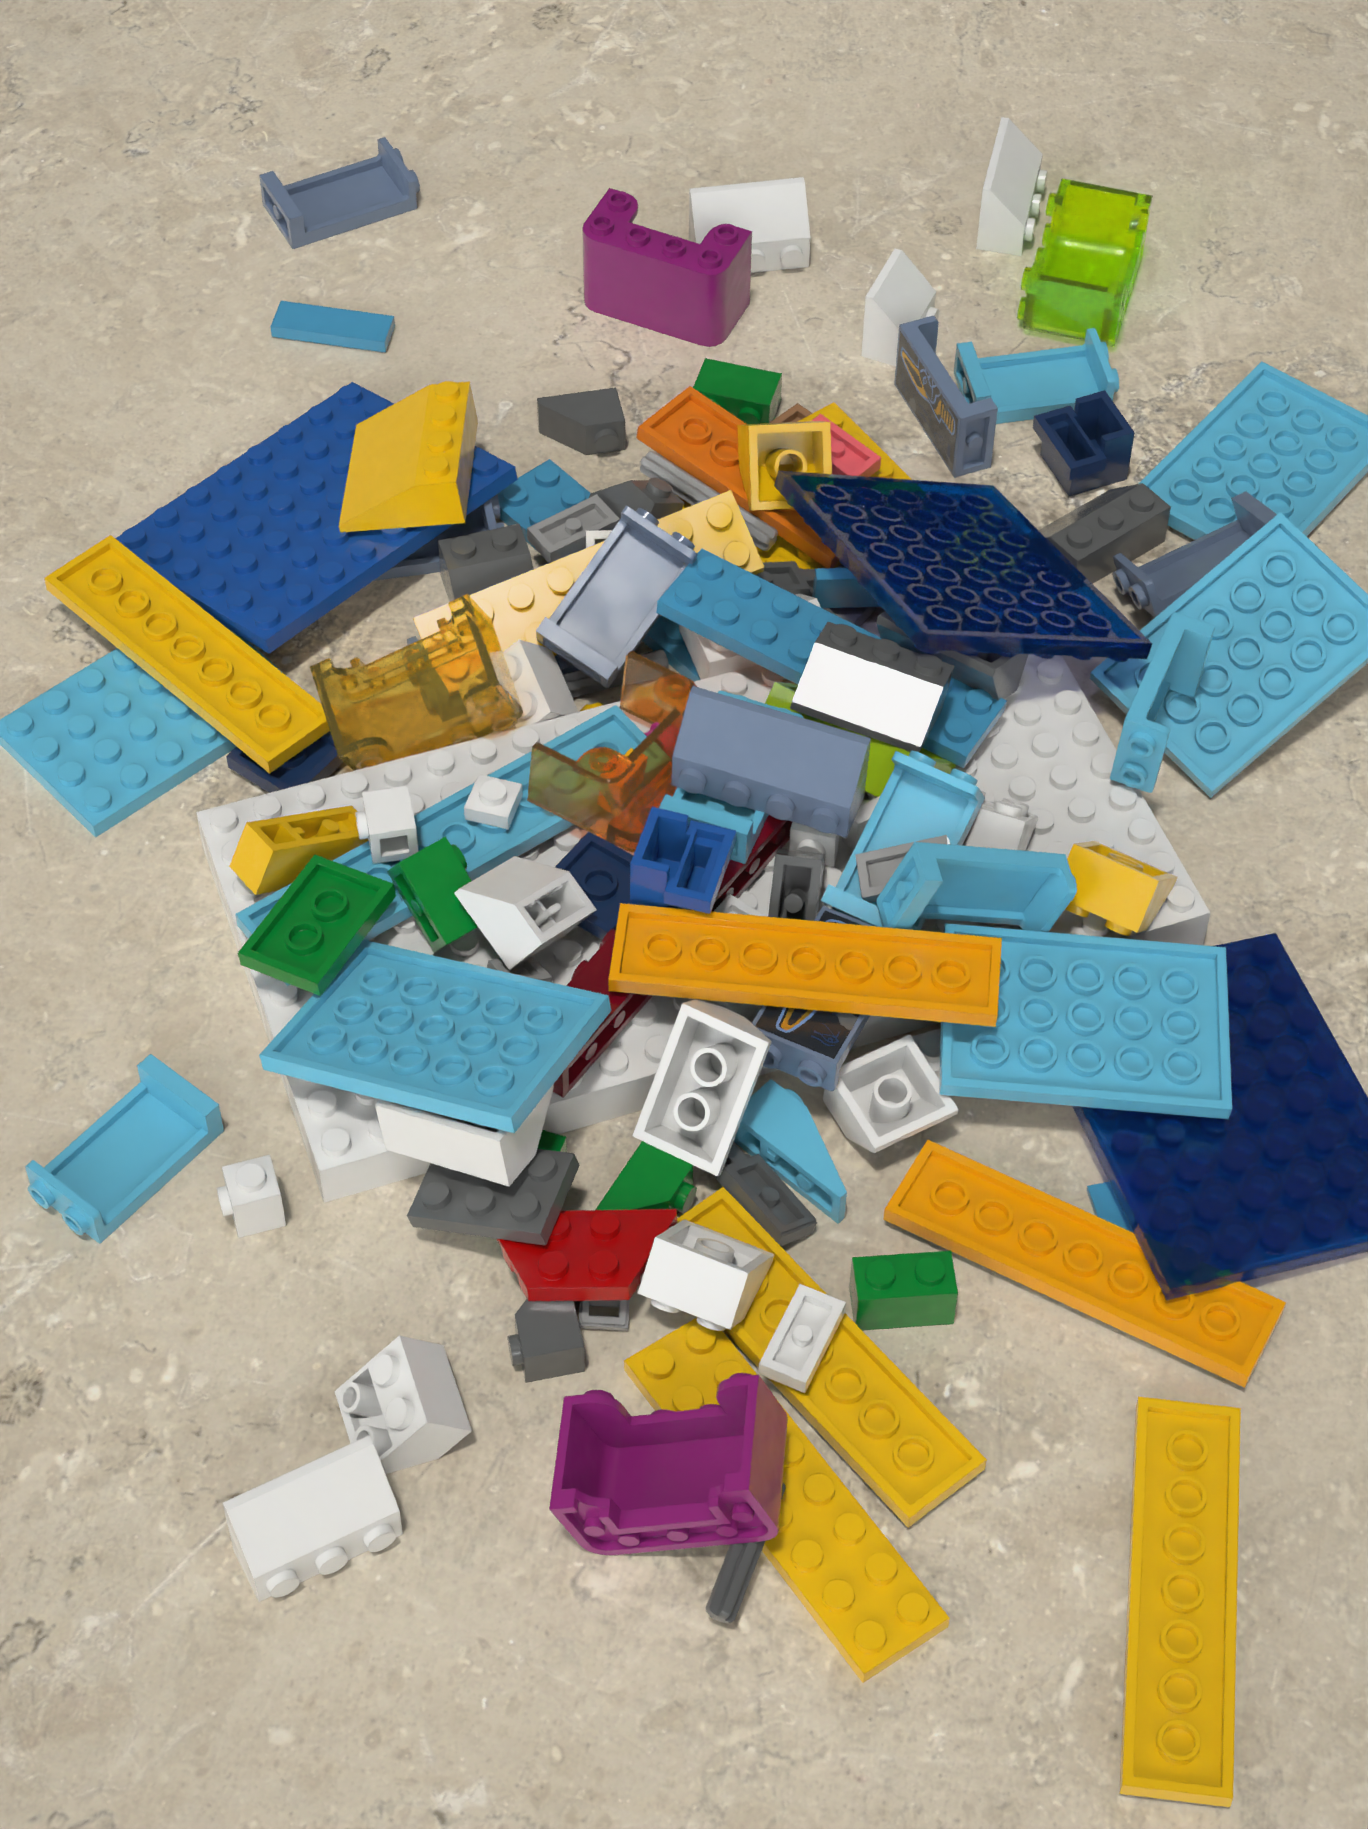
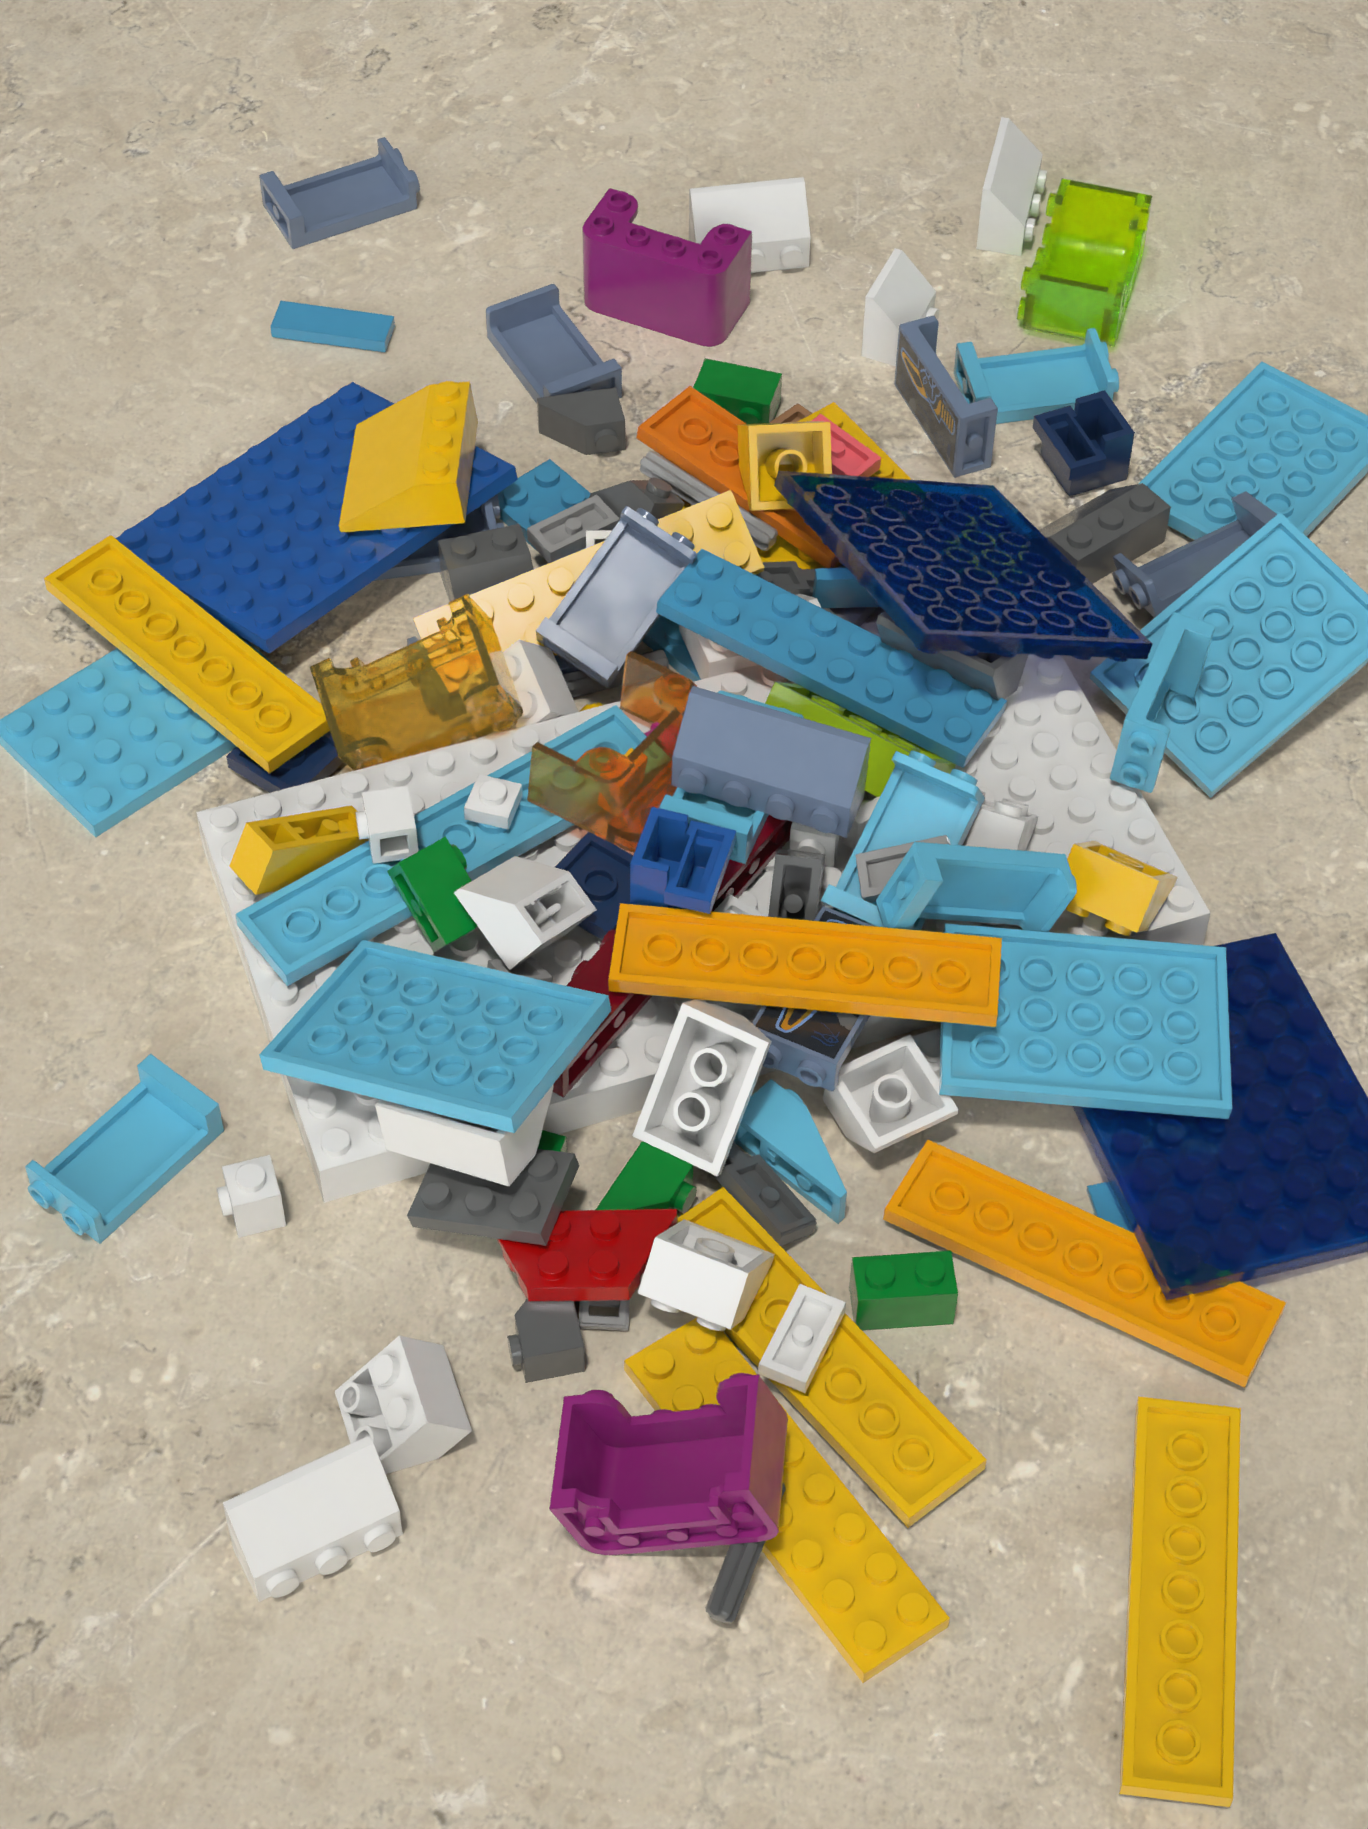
green plate [237,854,396,996] -> none
slope [790,622,955,753] -> none
none -> sand blue panel [486,284,622,403]

